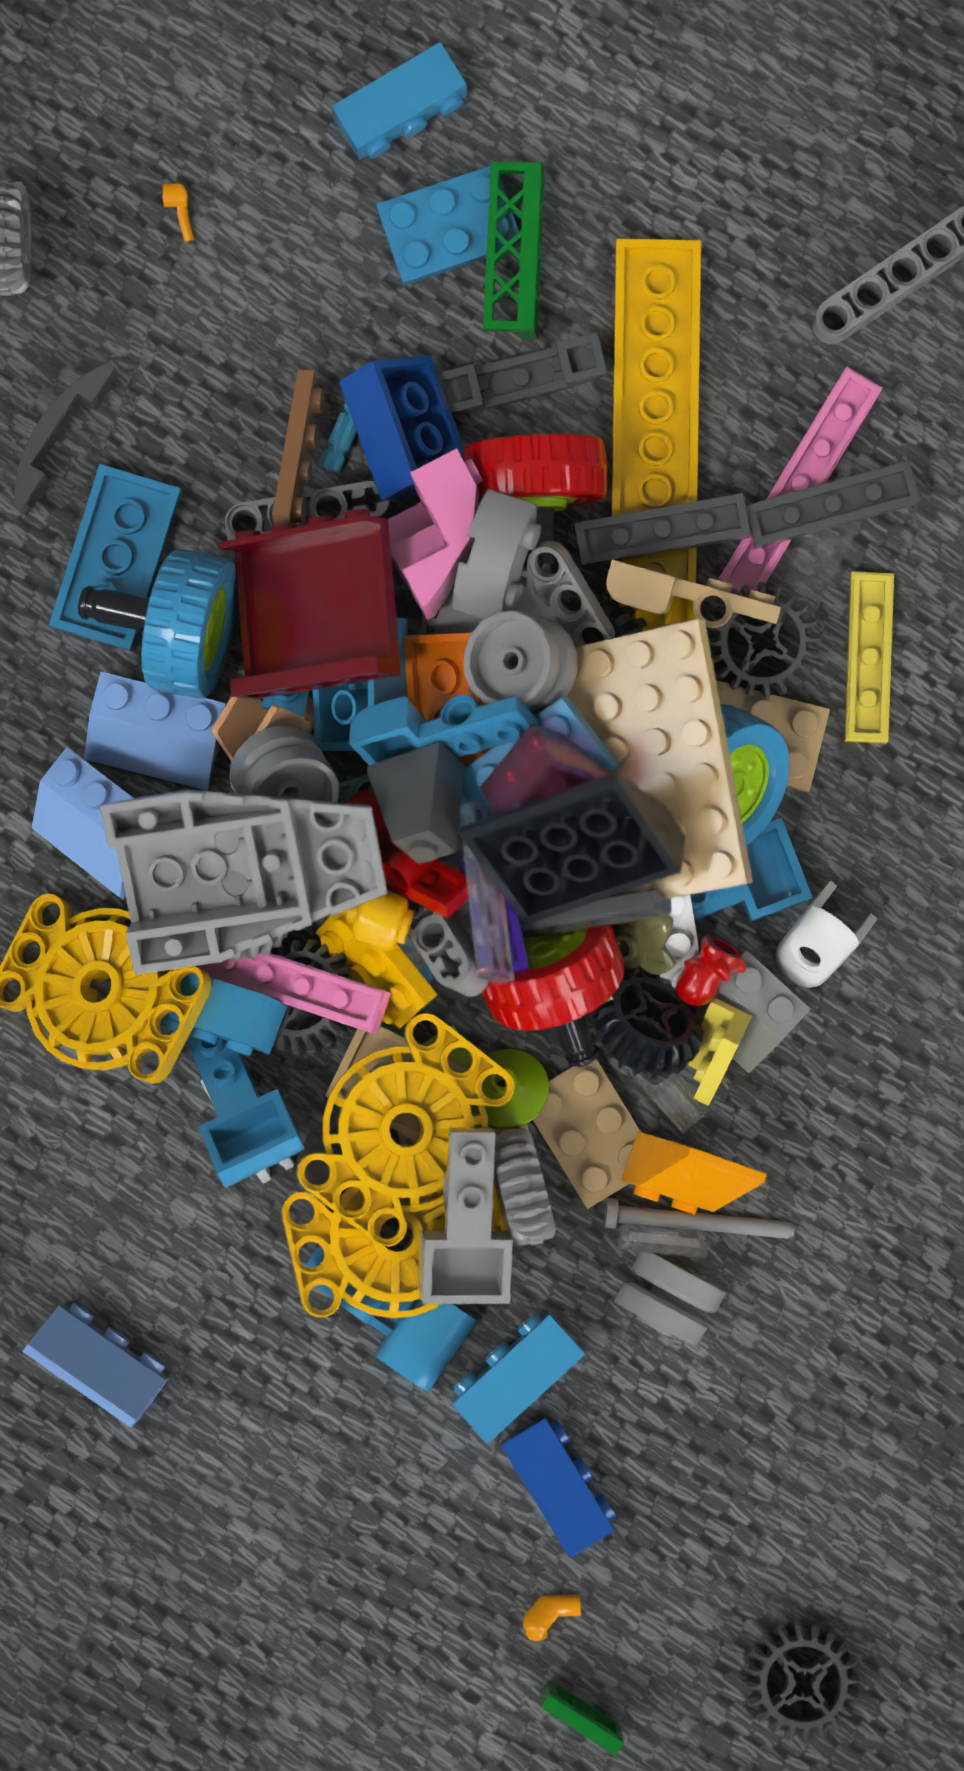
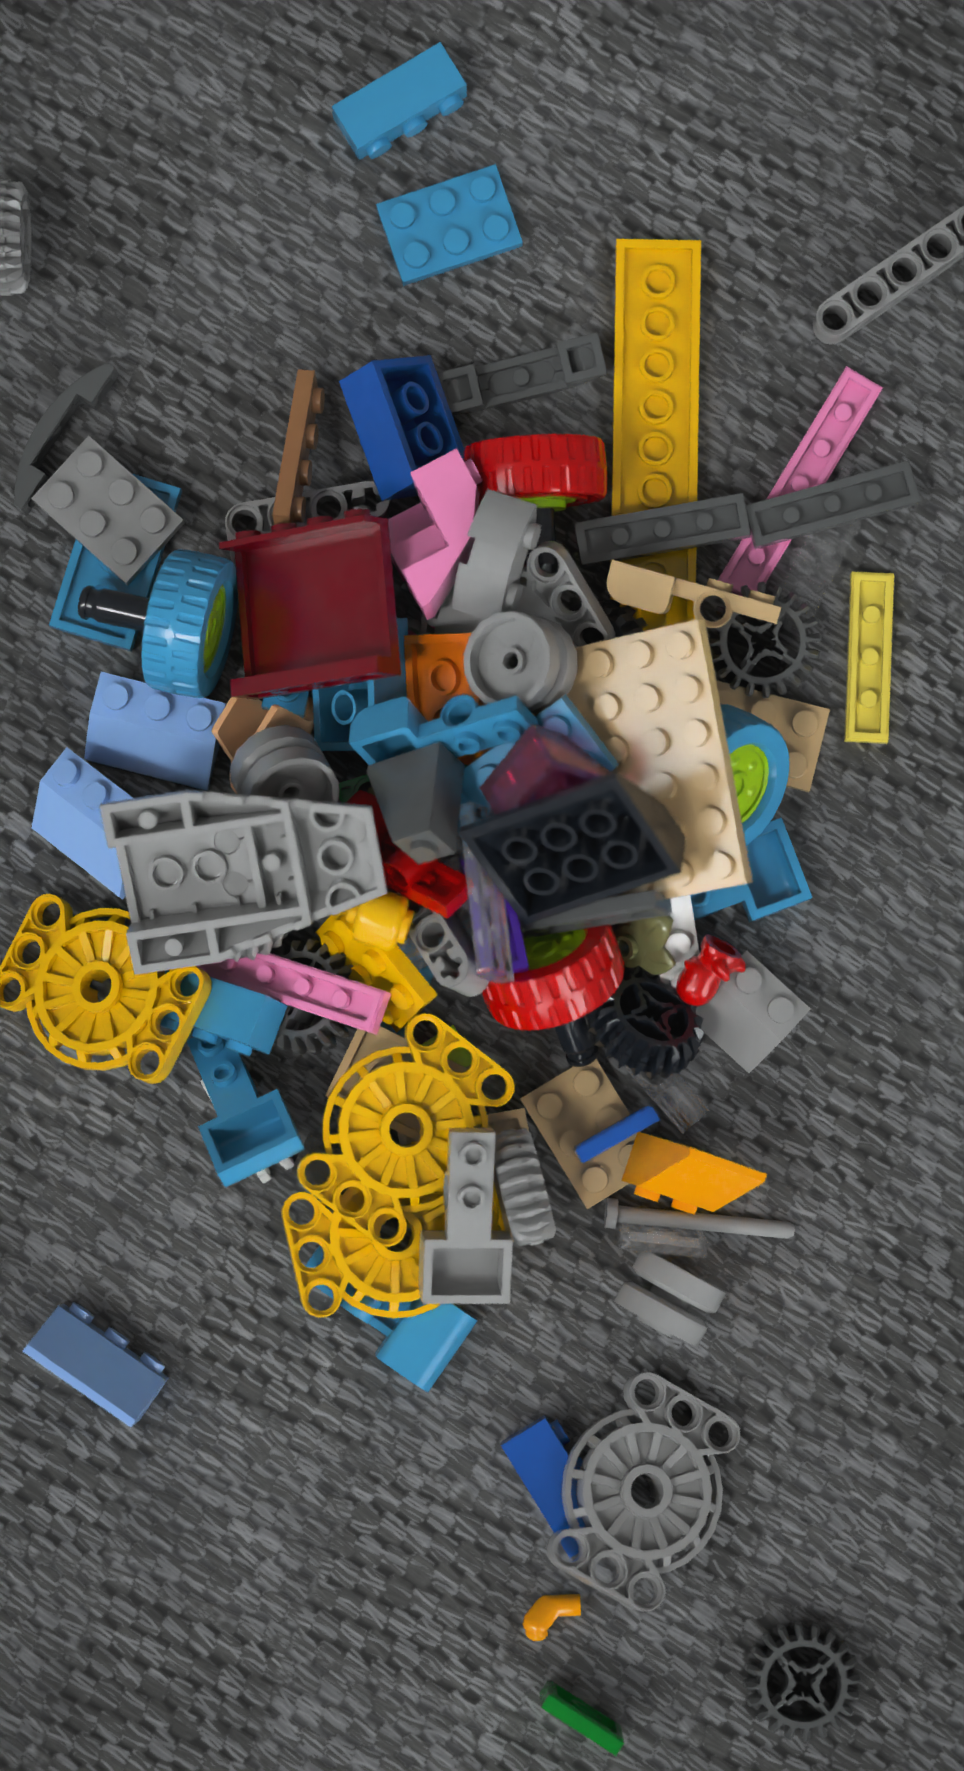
light orange hand [163,183,195,243] -> none
medium azure axle [319,401,357,474] -> none
dark azure brick [452,1311,585,1444] -> none
lime dish [470,1049,549,1129] -> none
green fence [483,162,545,339] -> none
light yellow bracket [688,998,752,1106] -> none
white piece [775,881,878,988] -> none
none -> light grey plate [31,436,185,585]
none -> light grey piece [546,1372,741,1611]
none -> blue tile [573,1106,660,1163]

